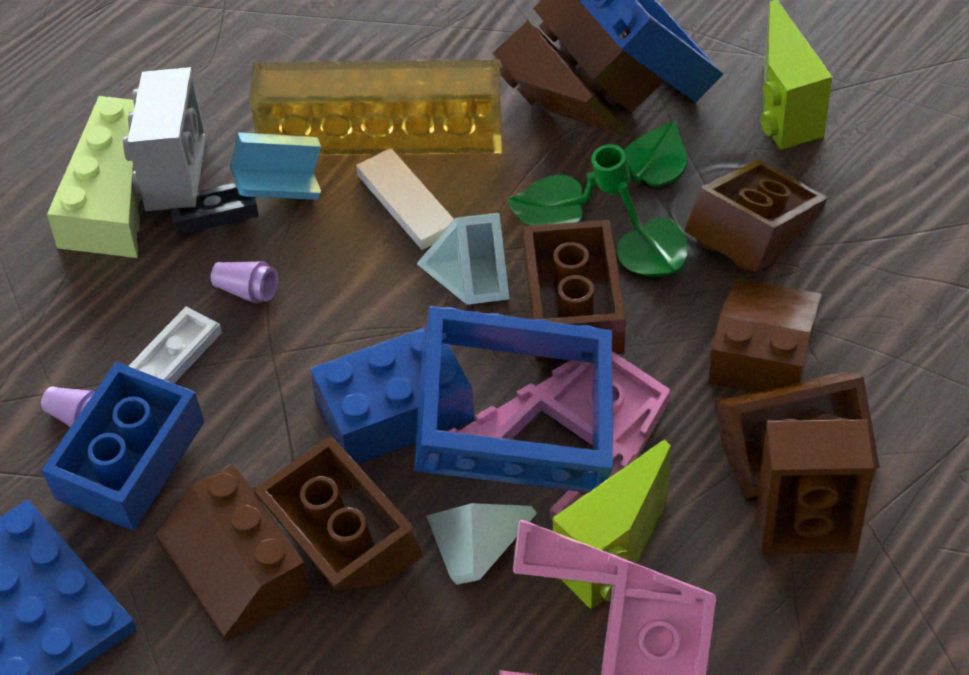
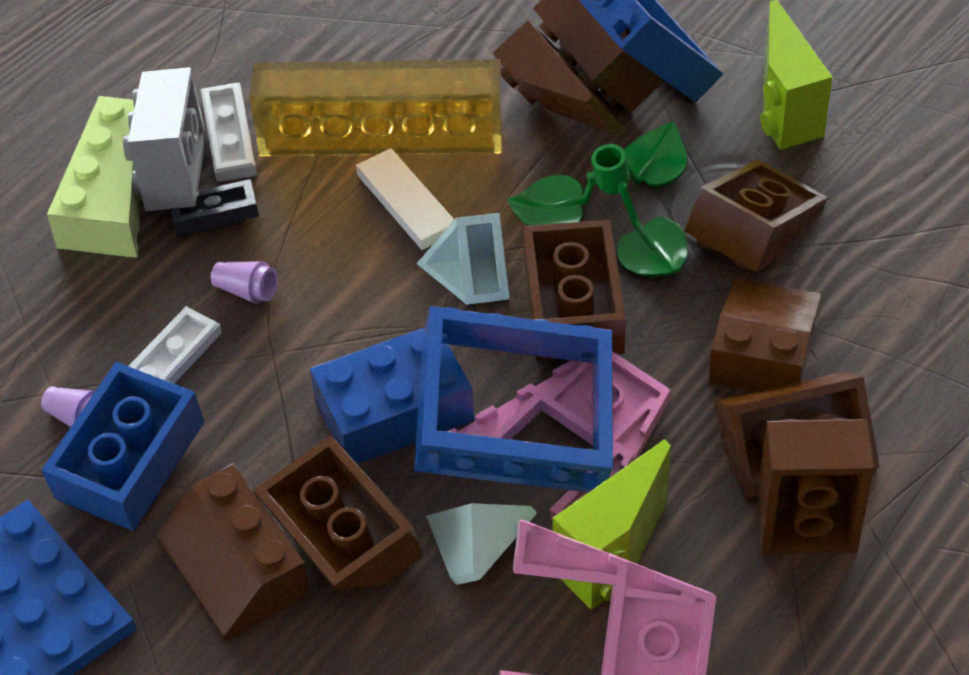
medium azure panel [229,132,321,200] -> none
none -> white tile [201,83,257,182]

